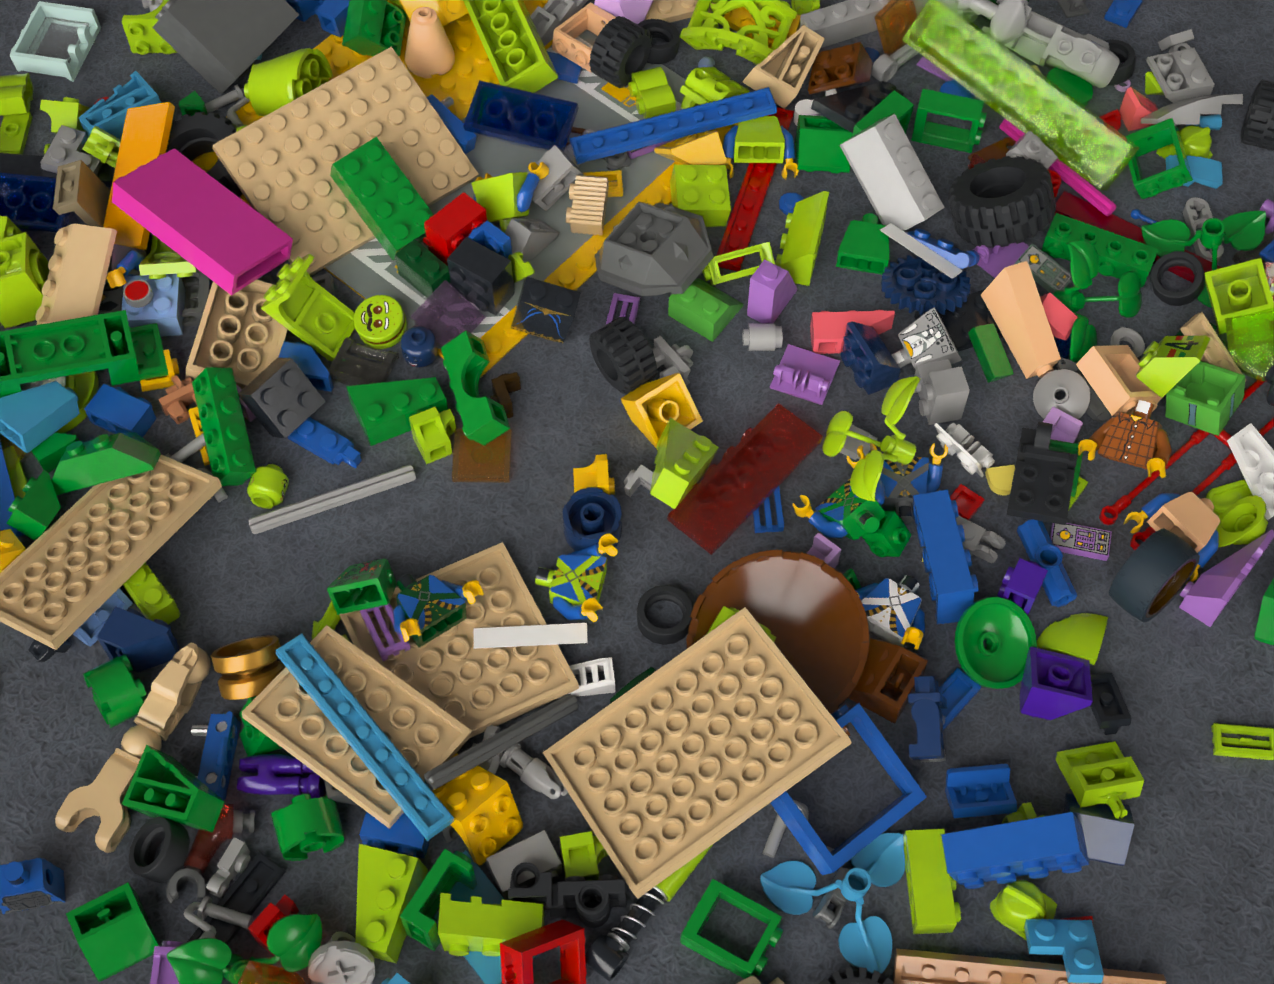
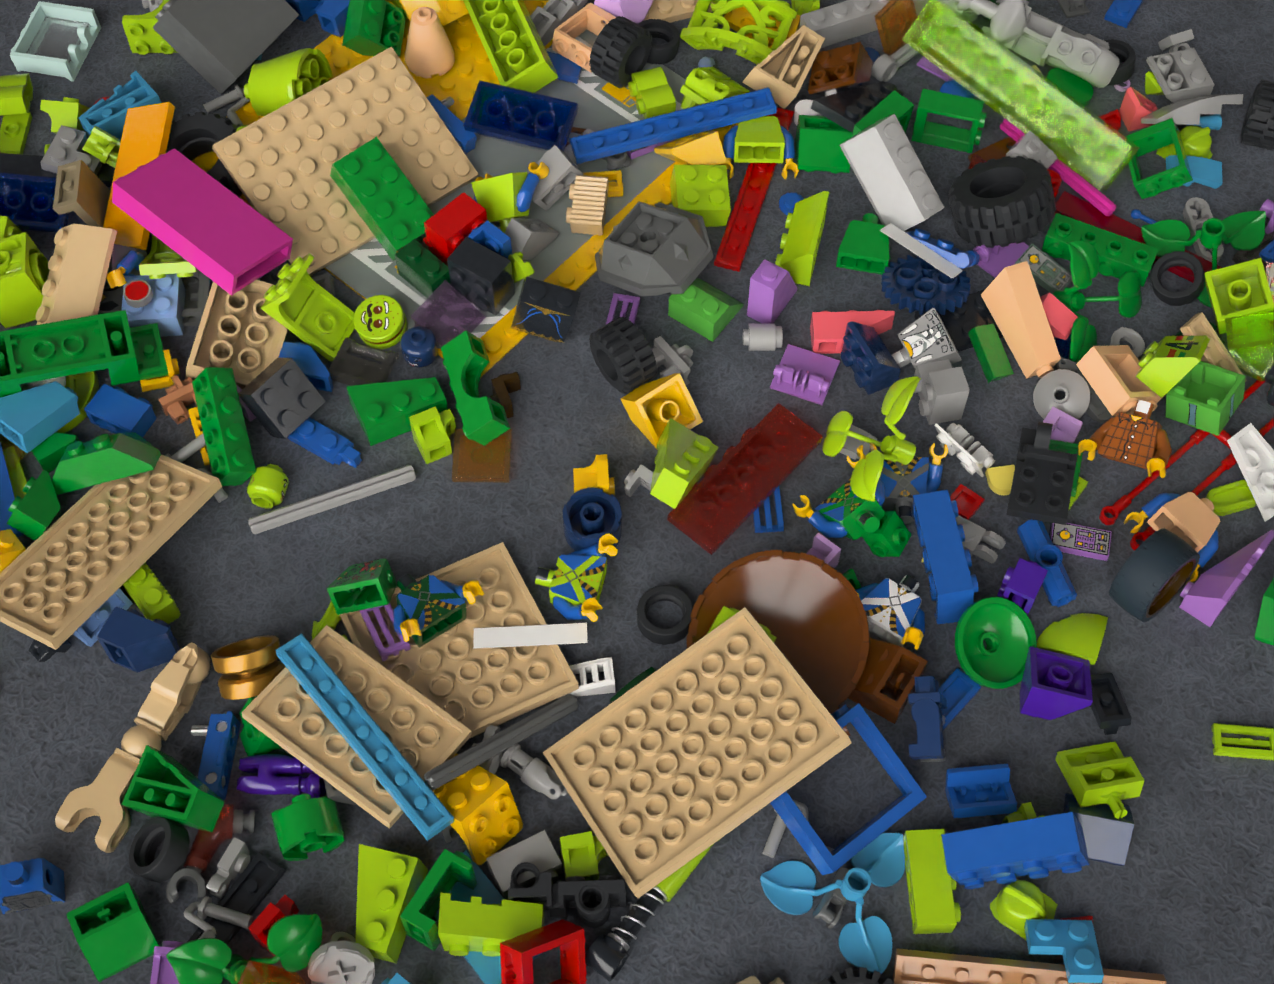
green brick [83,654,147,728] -> none
green slope [179,91,208,116] -> none
blue brick [359,811,430,858] -> none
green window [680,879,784,979] -> none
lime window [703,242,775,285] -> none
lime piece [1216,495,1268,547] -> none

